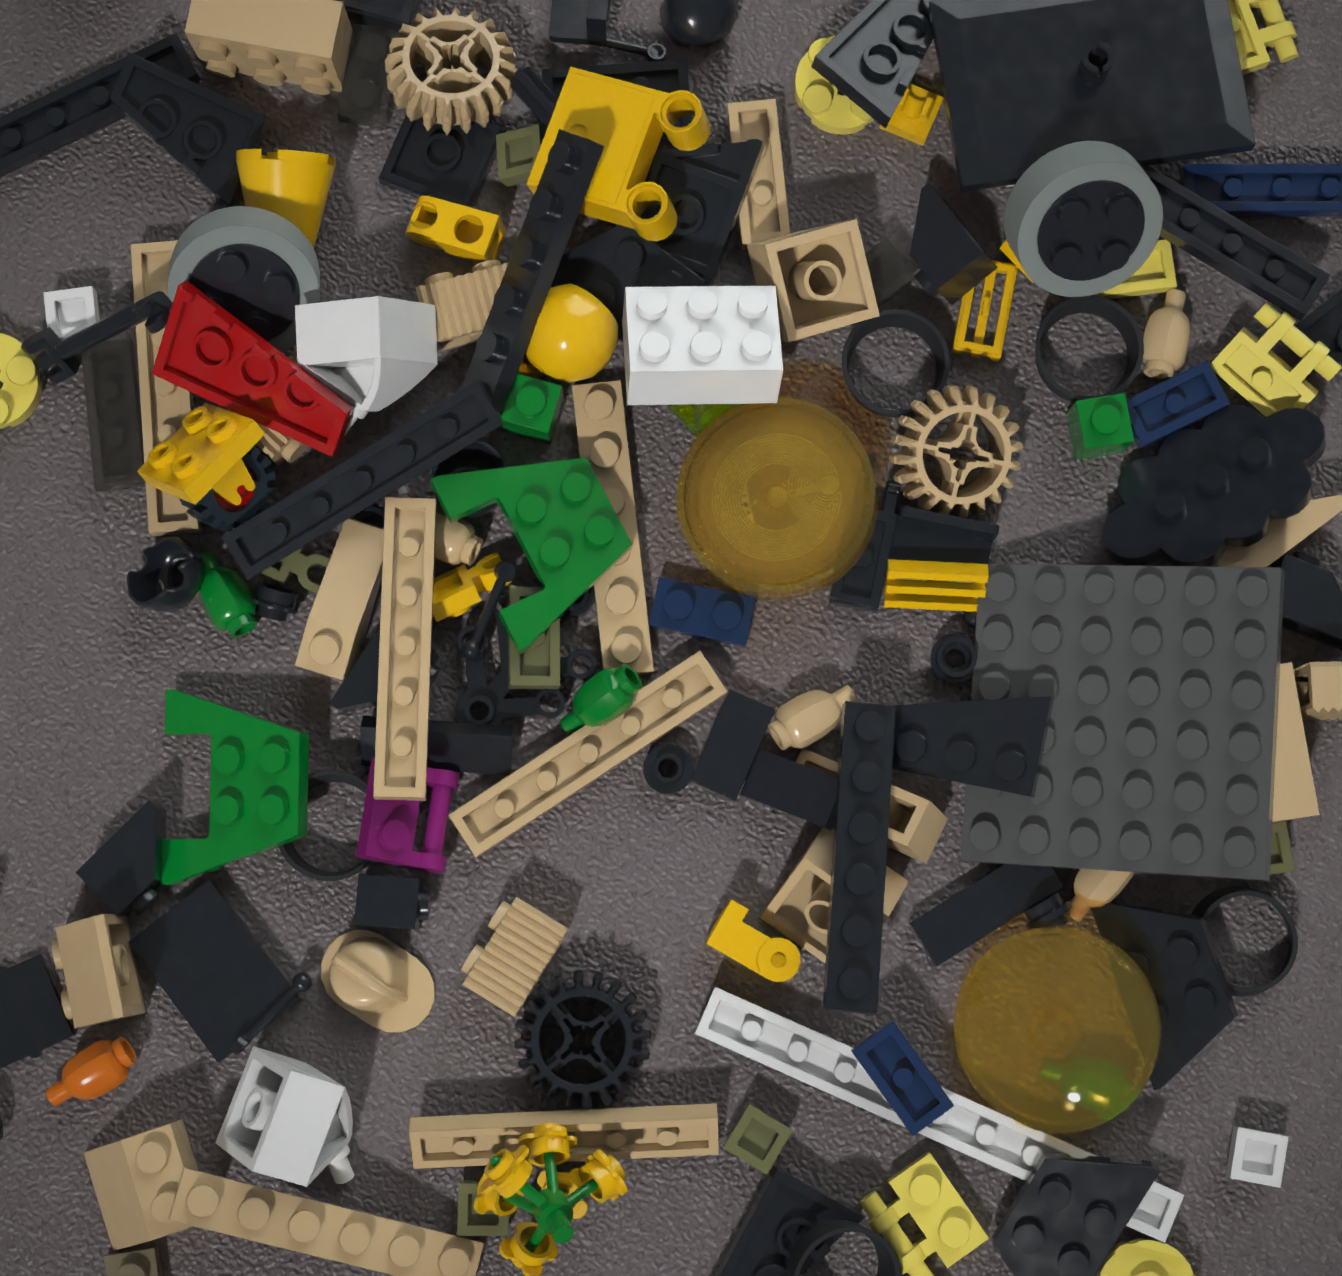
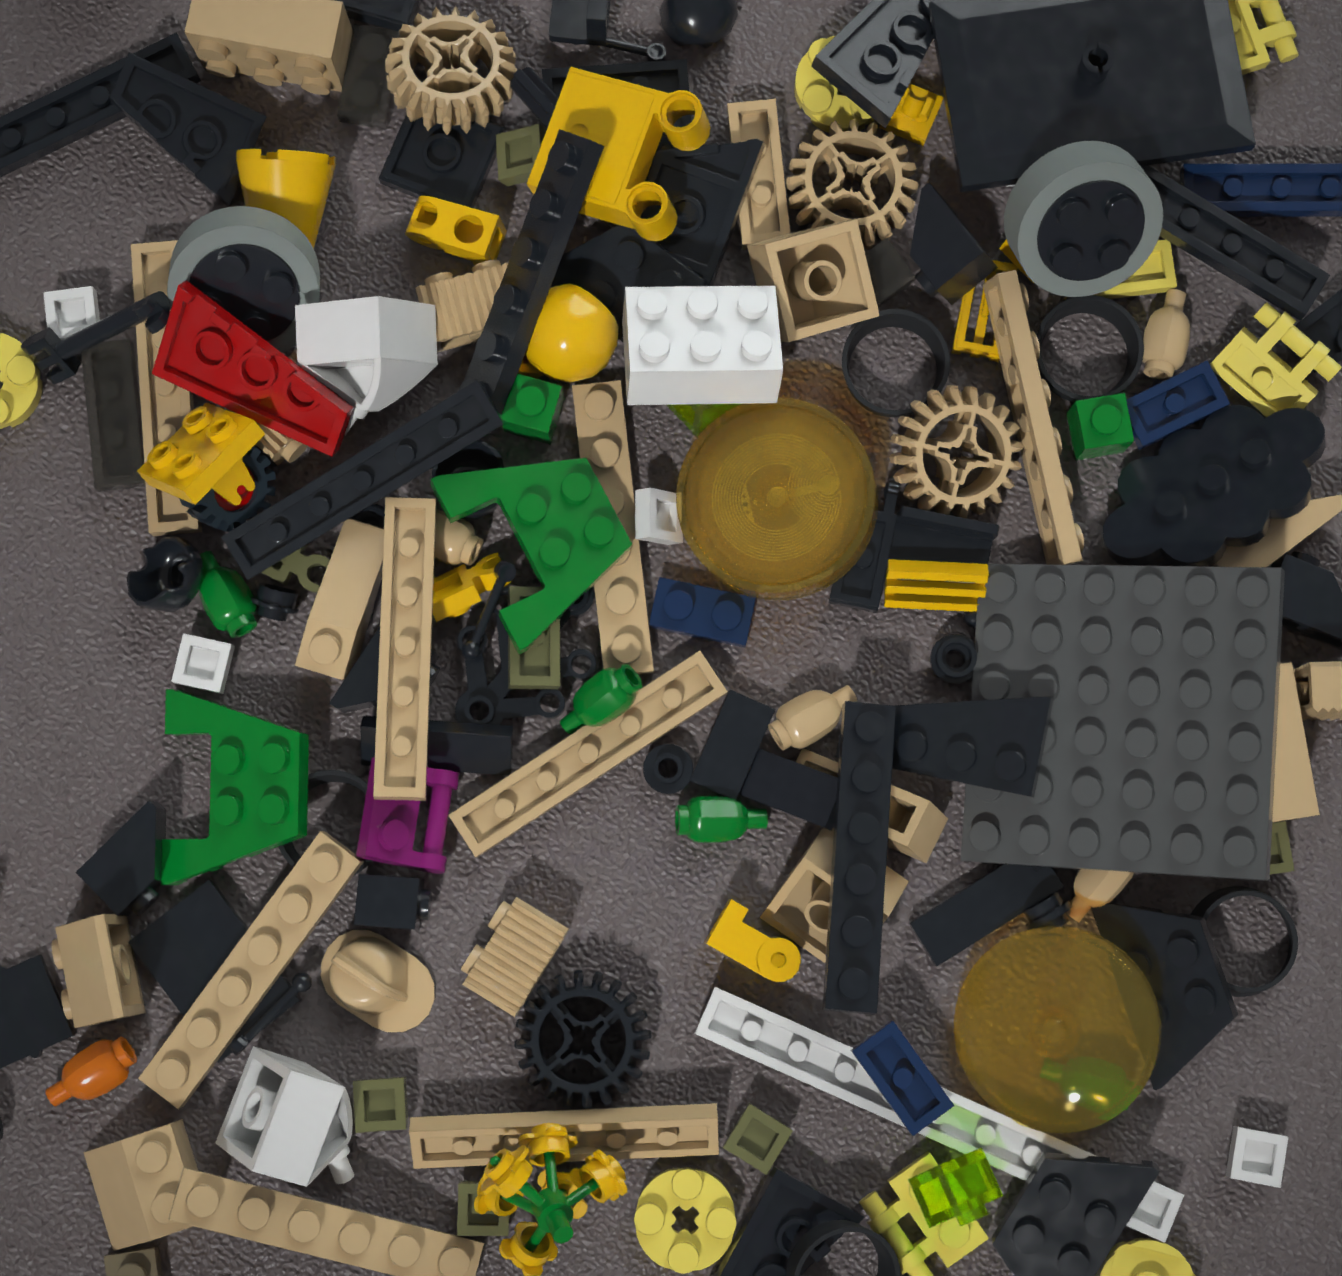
none -> tan plate [138,831,364,1109]
none -> white plate [171,633,235,694]
none -> olive plate [353,1077,408,1133]
none -> light yellow plate [634,1167,736,1274]
none -> white plate [635,488,683,545]
none -> green plant [675,796,768,843]
none -> tan gear [786,118,918,250]
none -> clear neon green brick [908,1147,1003,1228]
none -> tan plate [983,270,1084,565]

